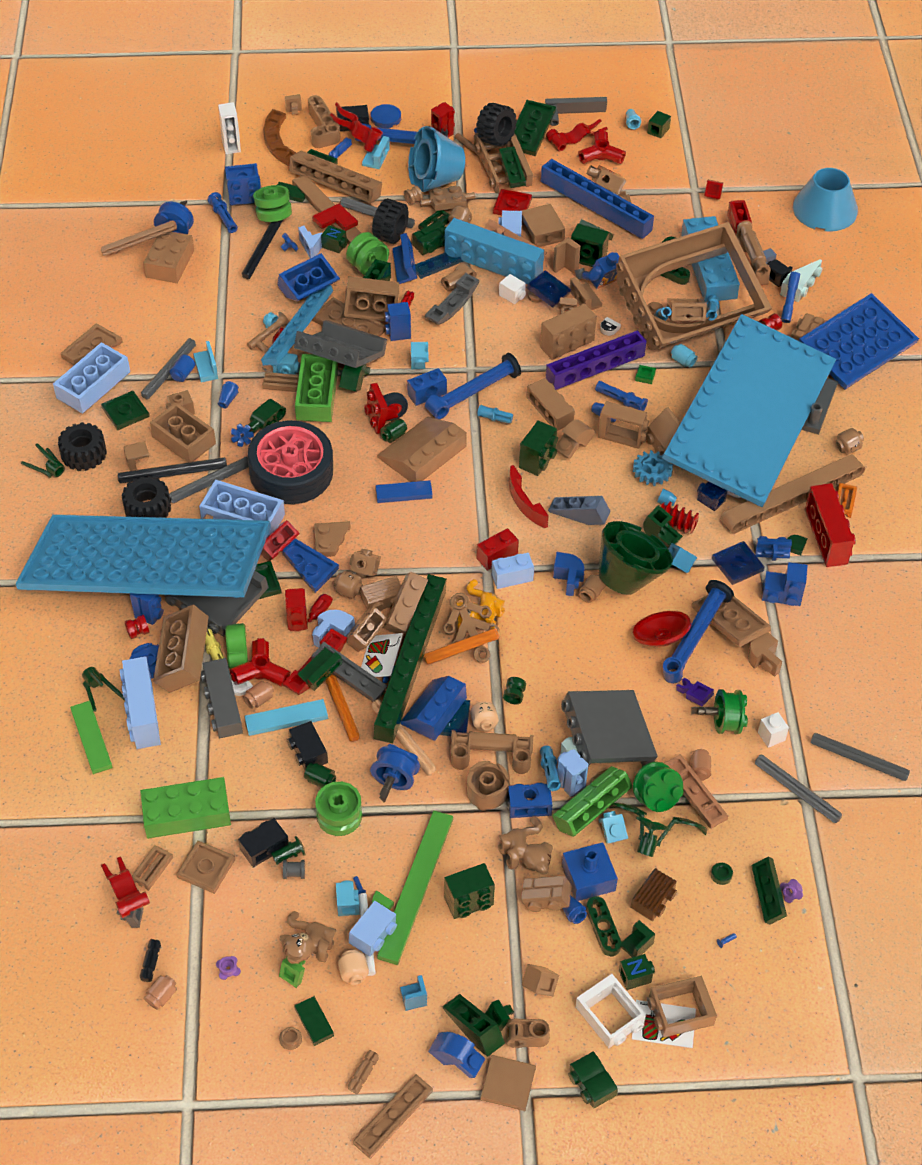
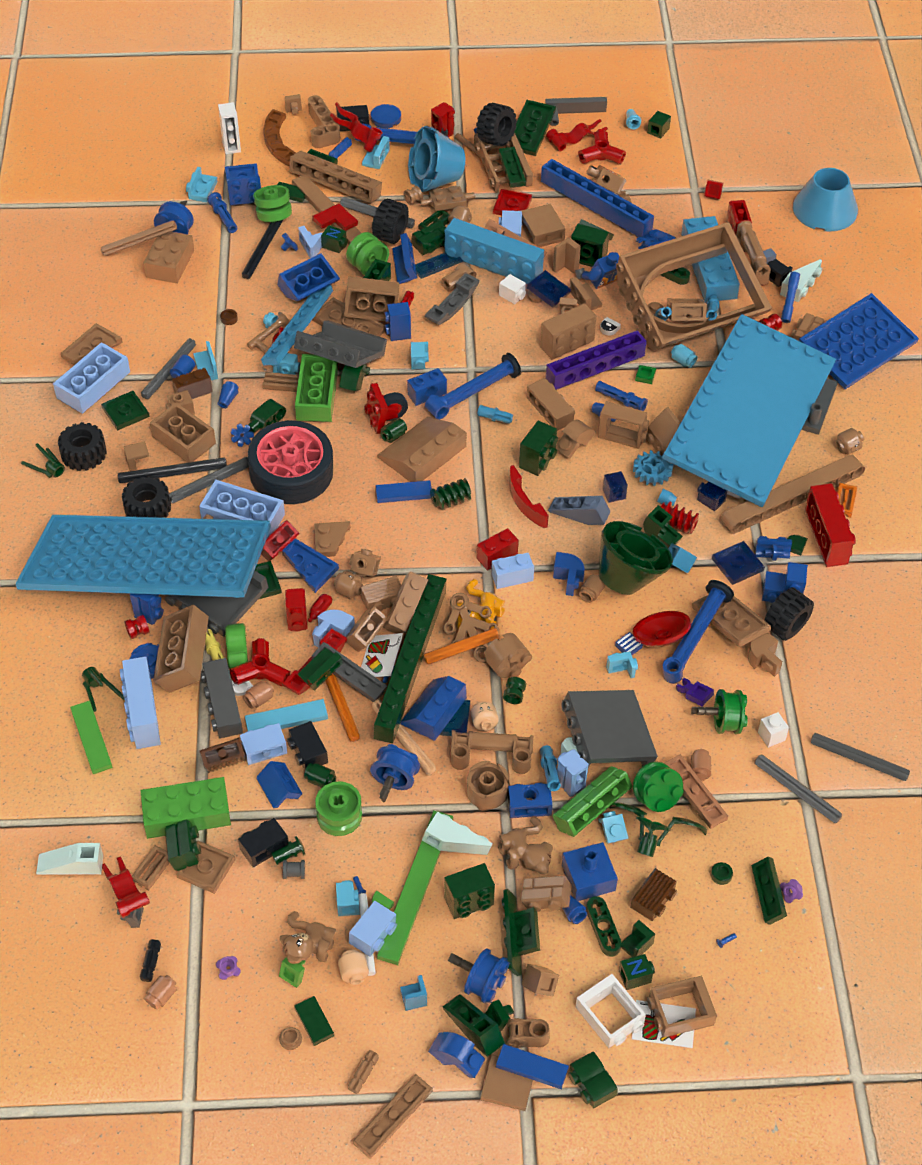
none -> light aqua slope [36,843,103,875]
none -> dark green brick [165,819,201,871]
none -> reddish brown brick [172,368,213,399]
none -> medium azure bracket [186,167,218,202]
none -> reddish brown brick [199,738,246,773]
none -> reddish brown tile [220,309,238,325]
none -> light blue brick [240,723,287,765]
none -> blue panel [257,761,302,808]
none -> light aqua slope [422,812,493,855]
none -> dark green piece [430,478,471,510]
none -> blue wheel [448,948,510,1003]
none -> medium nougat brick [484,633,532,678]
none -> blue tile [496,1044,569,1090]
none -> dark green bracket [502,889,540,976]
none -> clear blue brick [603,471,628,503]
none -> medium azure bracket [606,651,638,678]
none -> blue tile [615,632,643,655]
none -> blue plate [636,229,675,249]
none -> black tyre [764,587,814,641]

